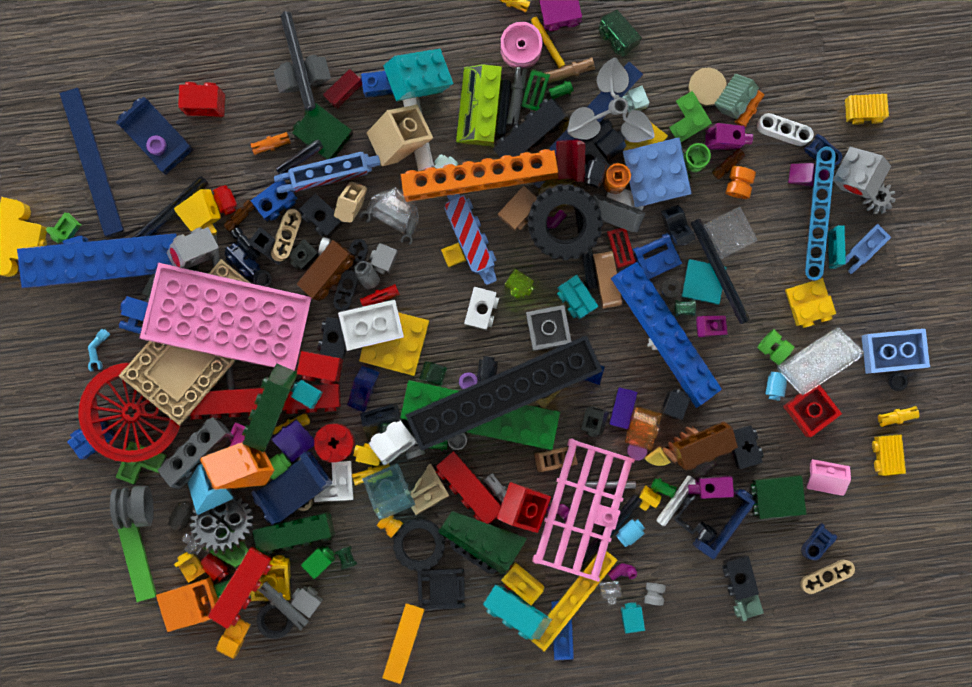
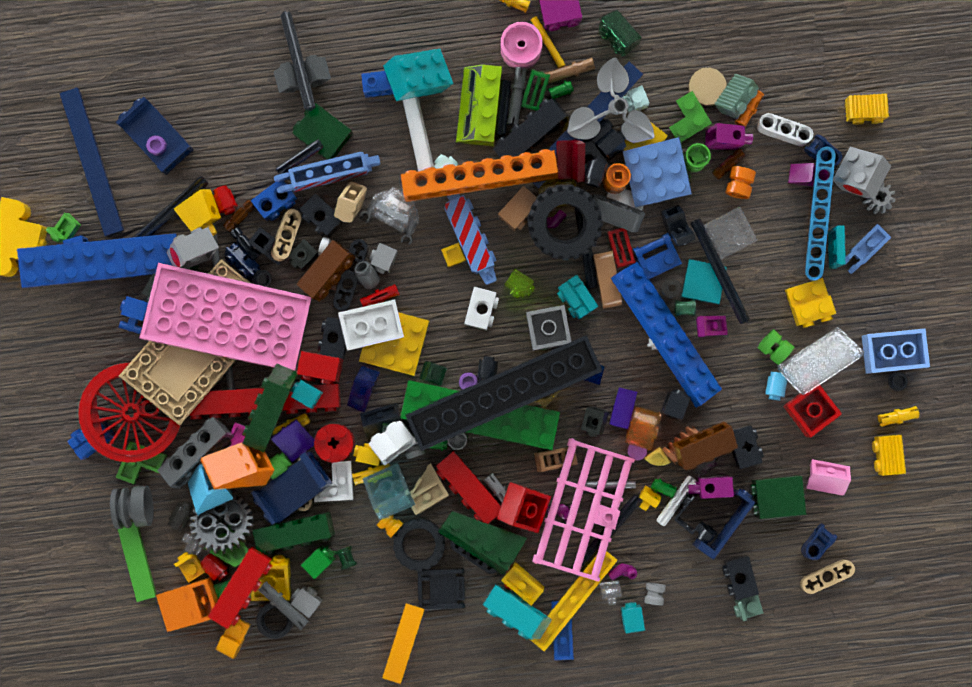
medium azure arm [88,329,110,371] -> none
red brick [178,82,225,117] -> none
orange pin [251,132,291,155] -> none
dark red panel [323,69,363,109] -> none
tan slope [367,105,433,166] -> none
medium azure brick [616,519,645,547] -> none

